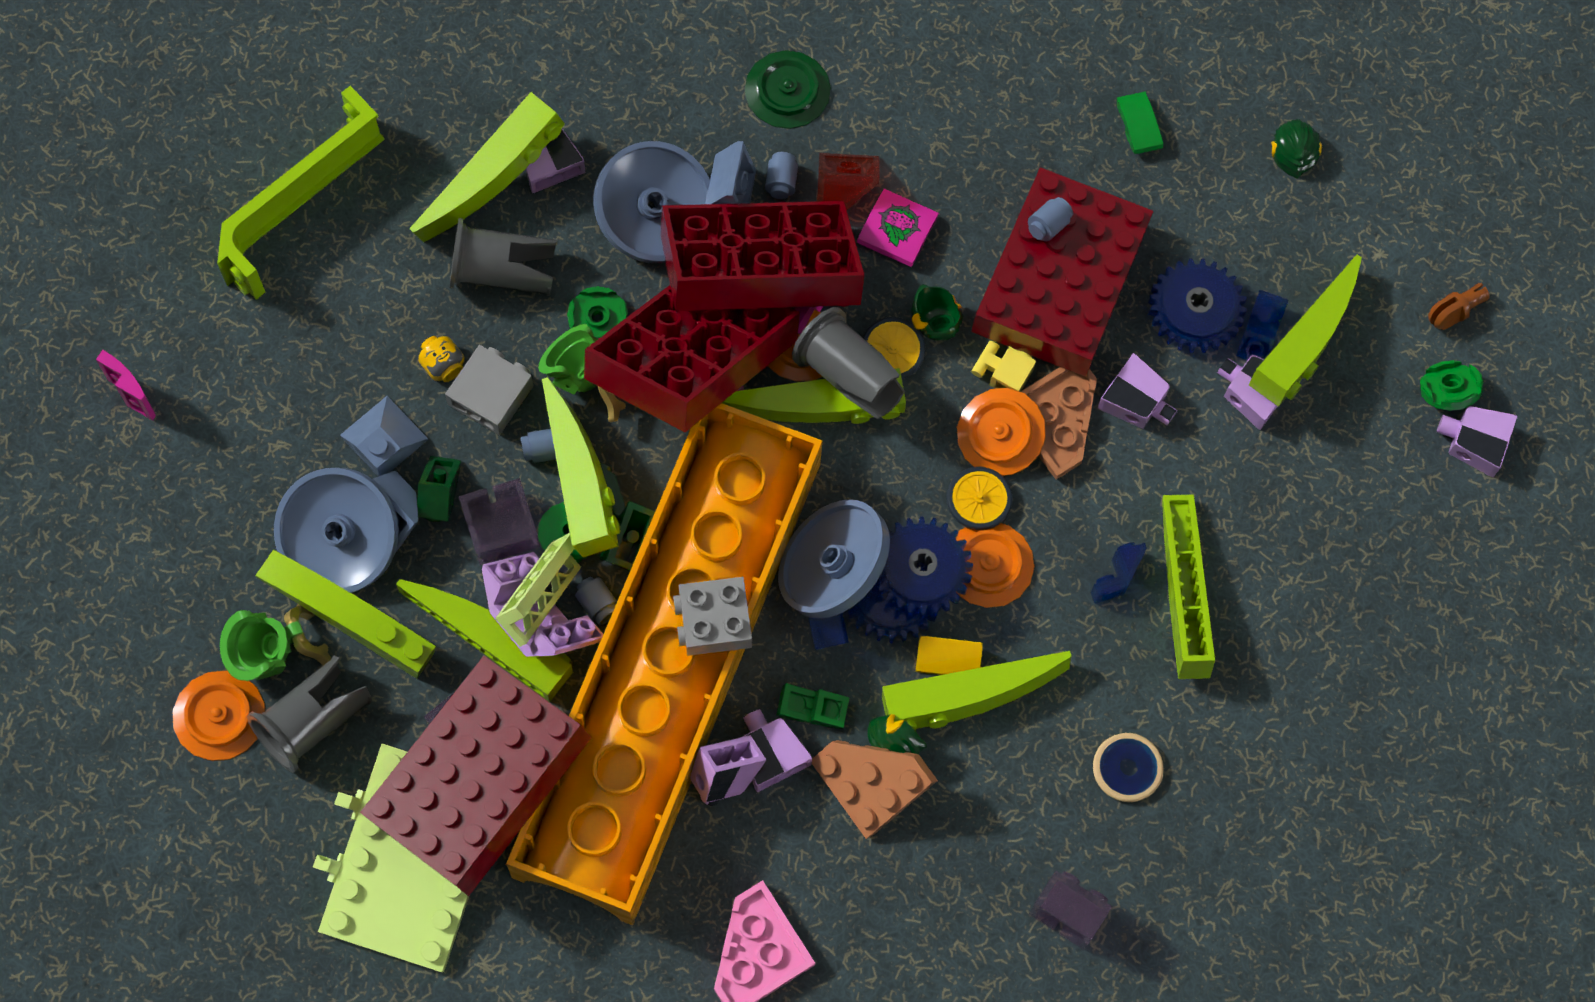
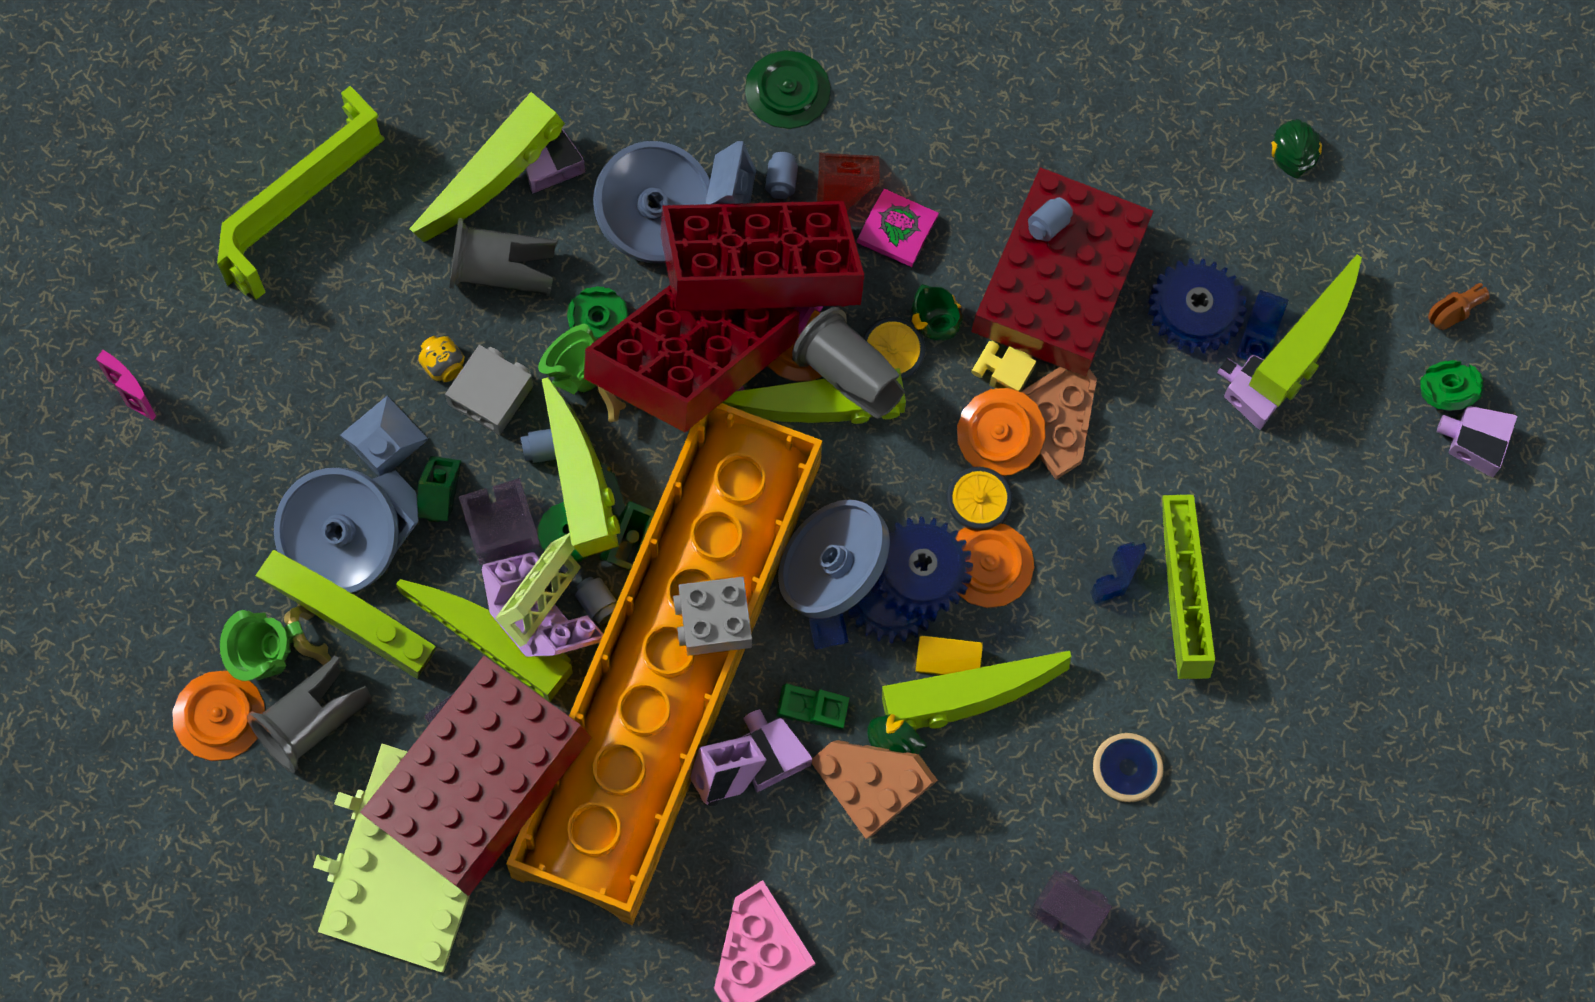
lavender torso [1098,353,1177,429] -> none
green slope [1117,92,1163,155] -> none

